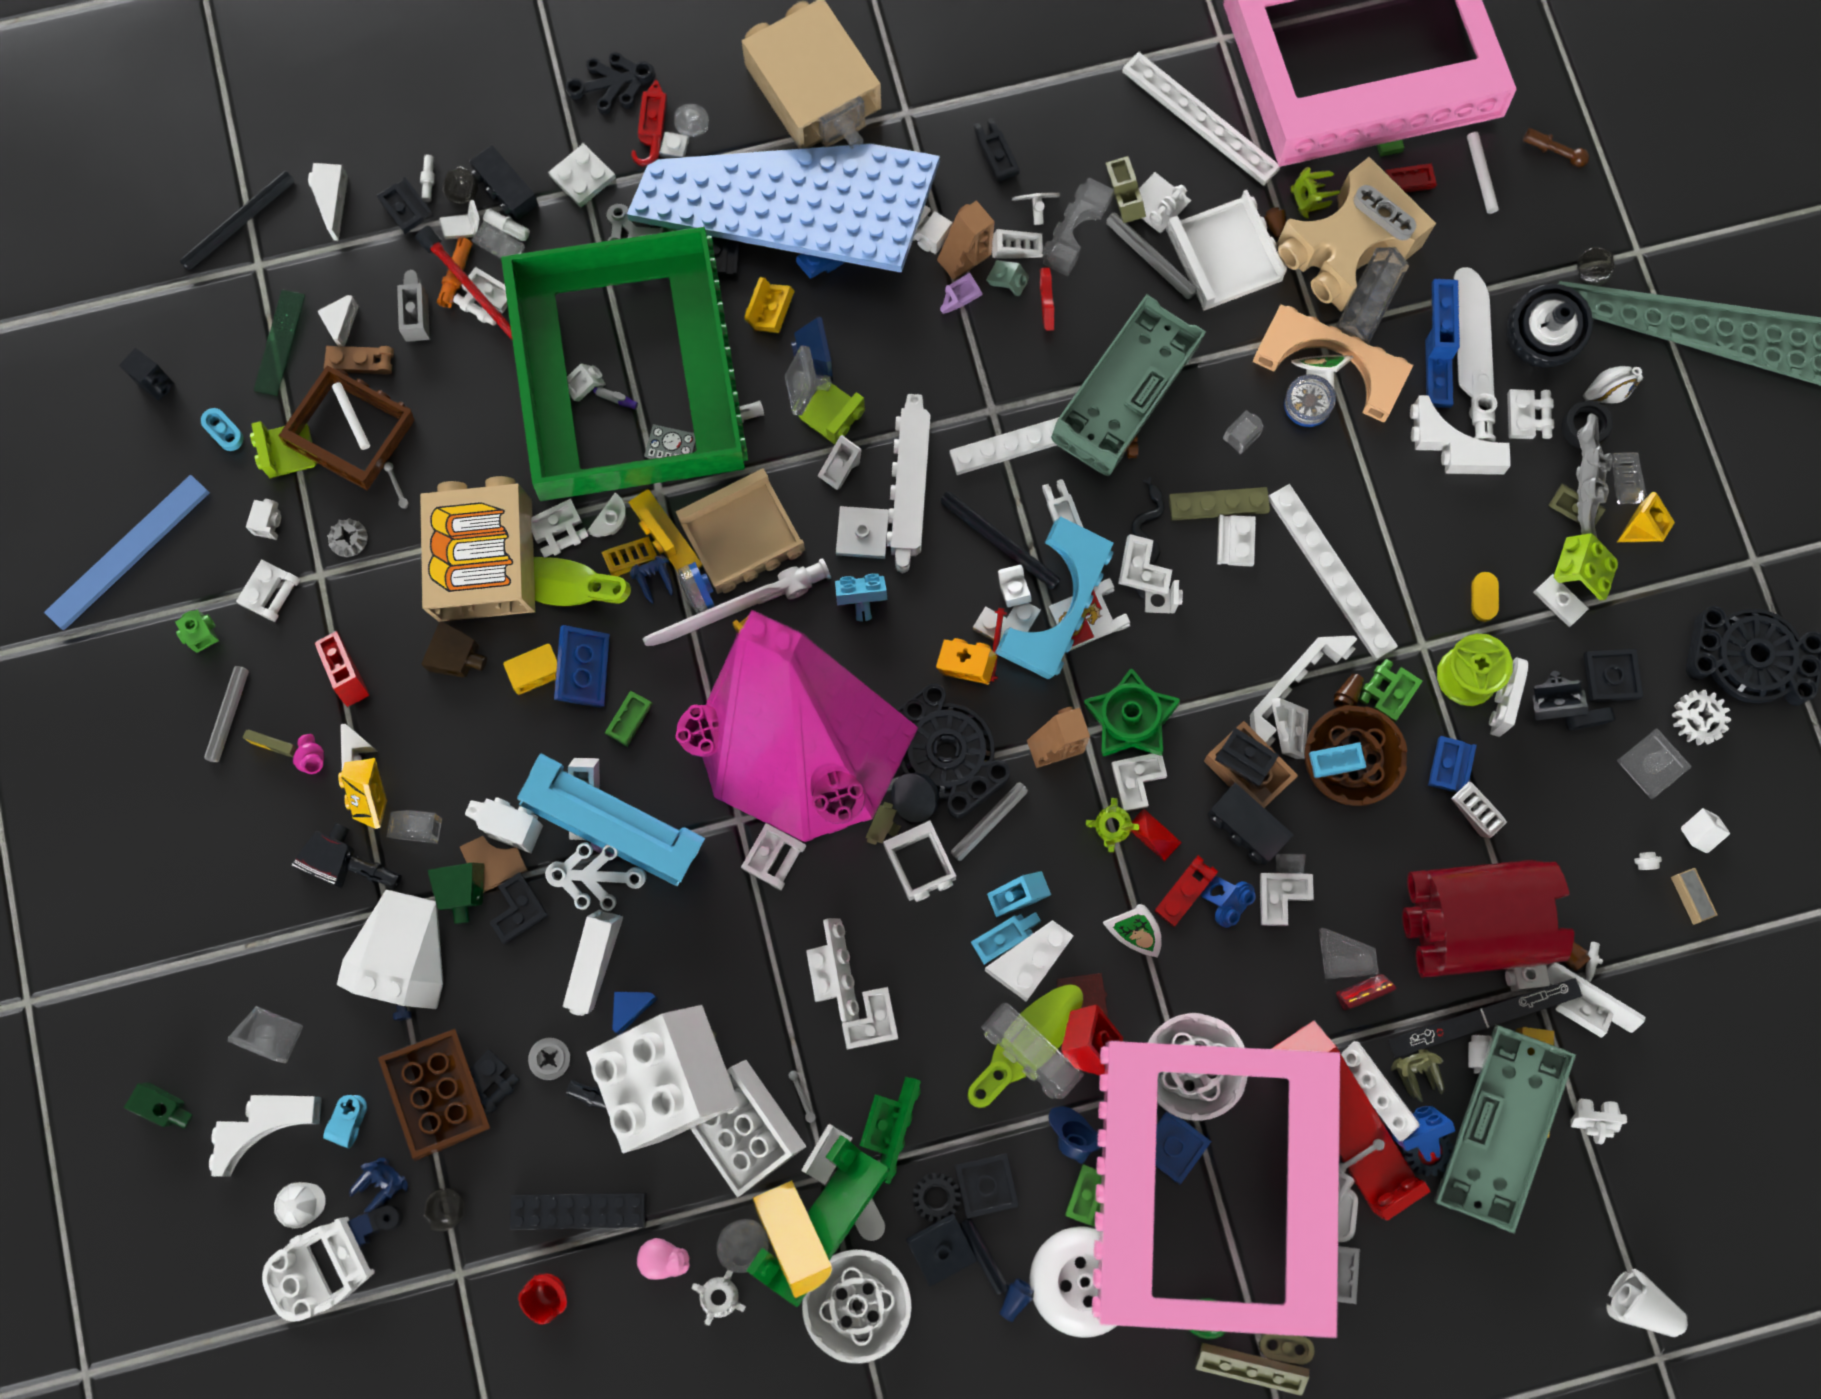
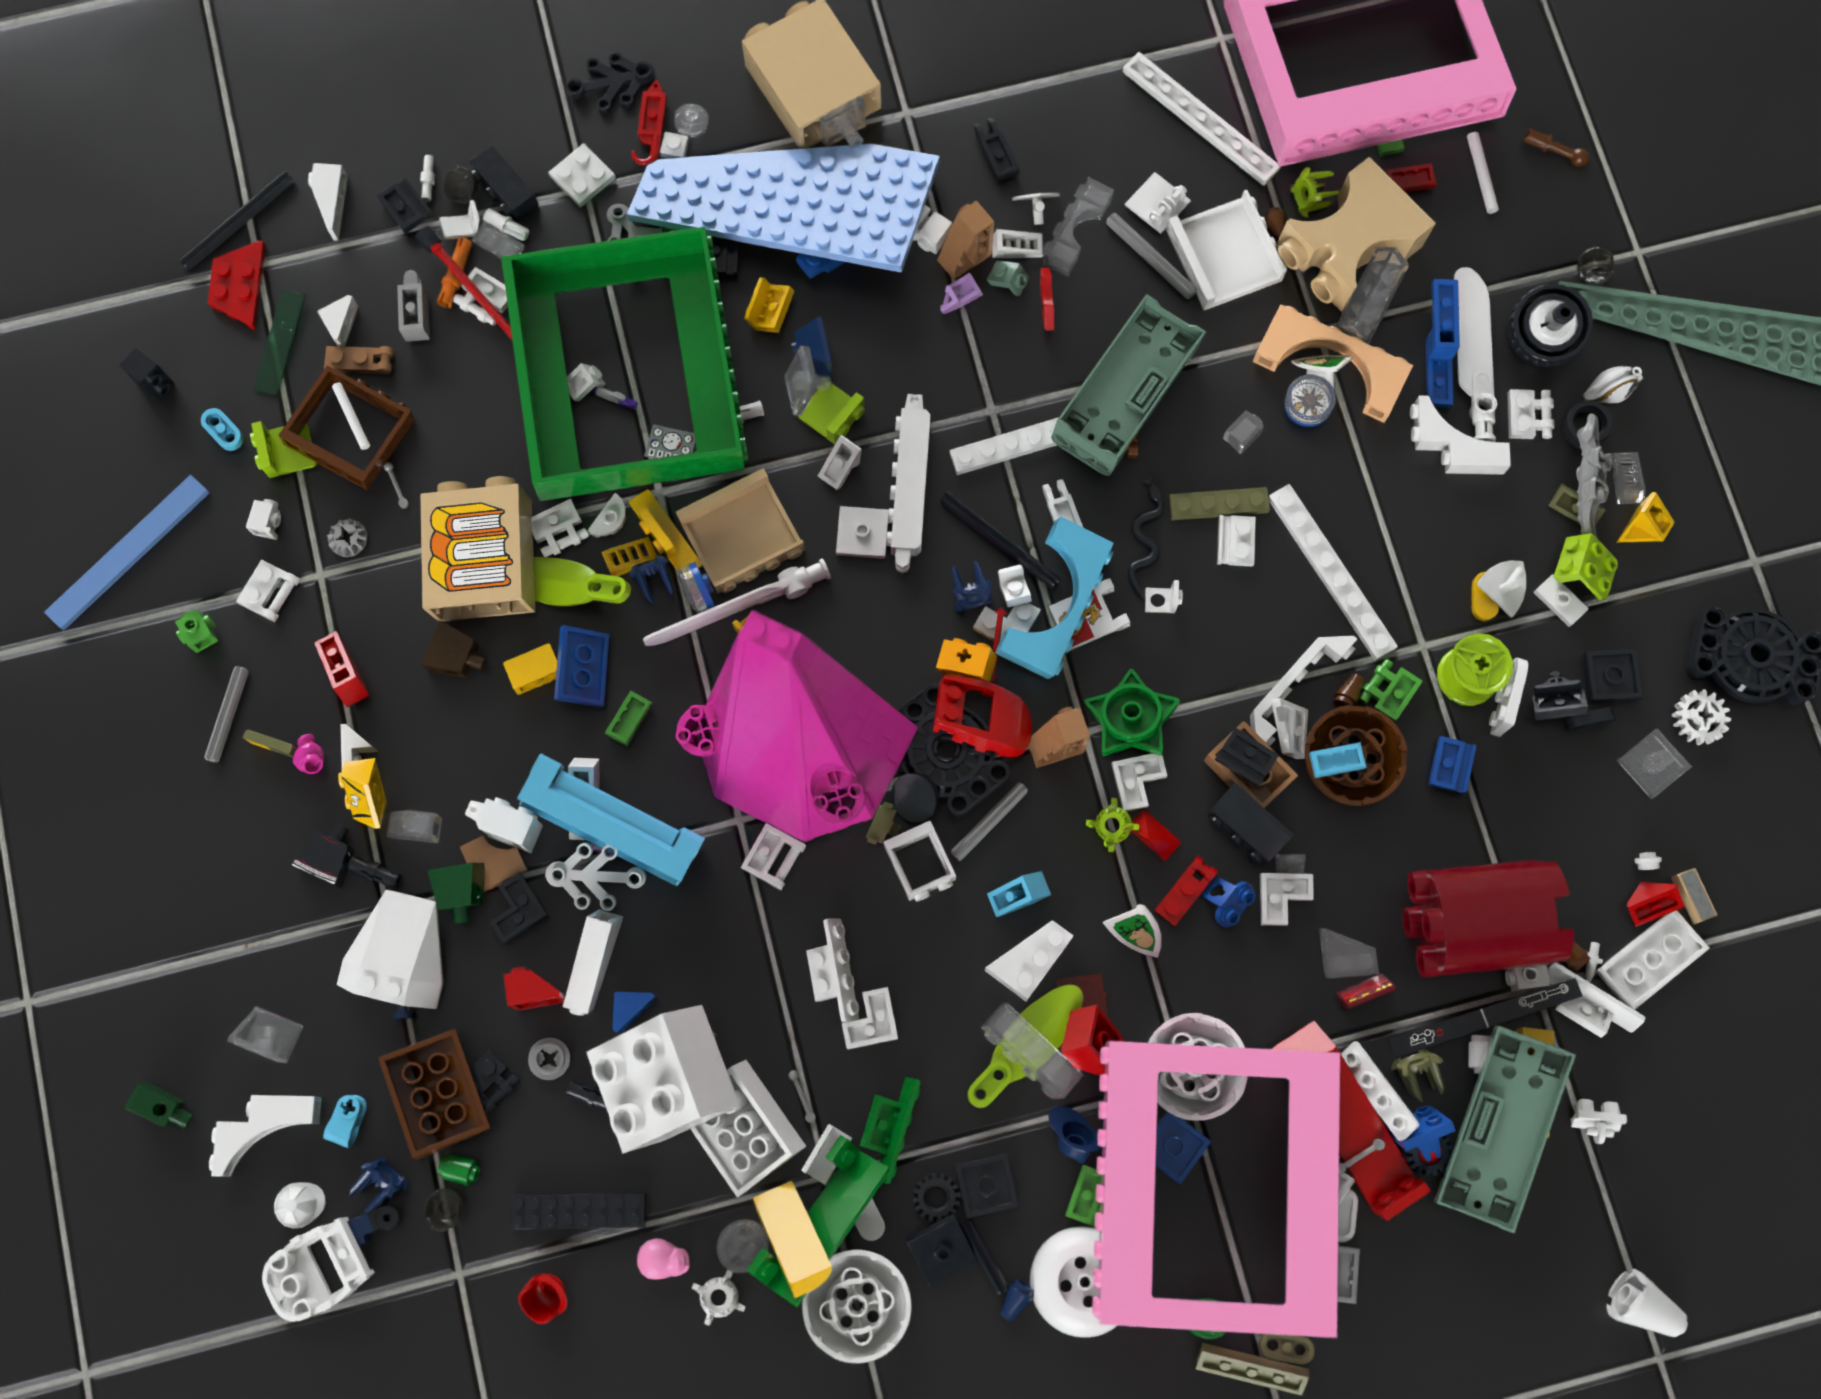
medium azure plate [835,574,887,621] -> none
medium azure hinge [971,912,1041,965] -> none
olive slope [1106,156,1146,223] -> none
white plate [1118,534,1172,595] -> none
light grey beam [1353,185,1416,240] -> none
white slope [1451,782,1507,838] -> none
white panel [1681,808,1730,853] -> none
none -> red wing [207,241,266,329]
none -> green brick [438,1153,480,1186]
none -> red slope [504,967,566,1011]
none -> red slope [933,675,1032,757]
none -> dark blue piece [952,561,993,612]
none -> white shield [1476,560,1526,618]
none -> white tile [1595,910,1709,1010]
none -> red slope [1626,882,1684,927]

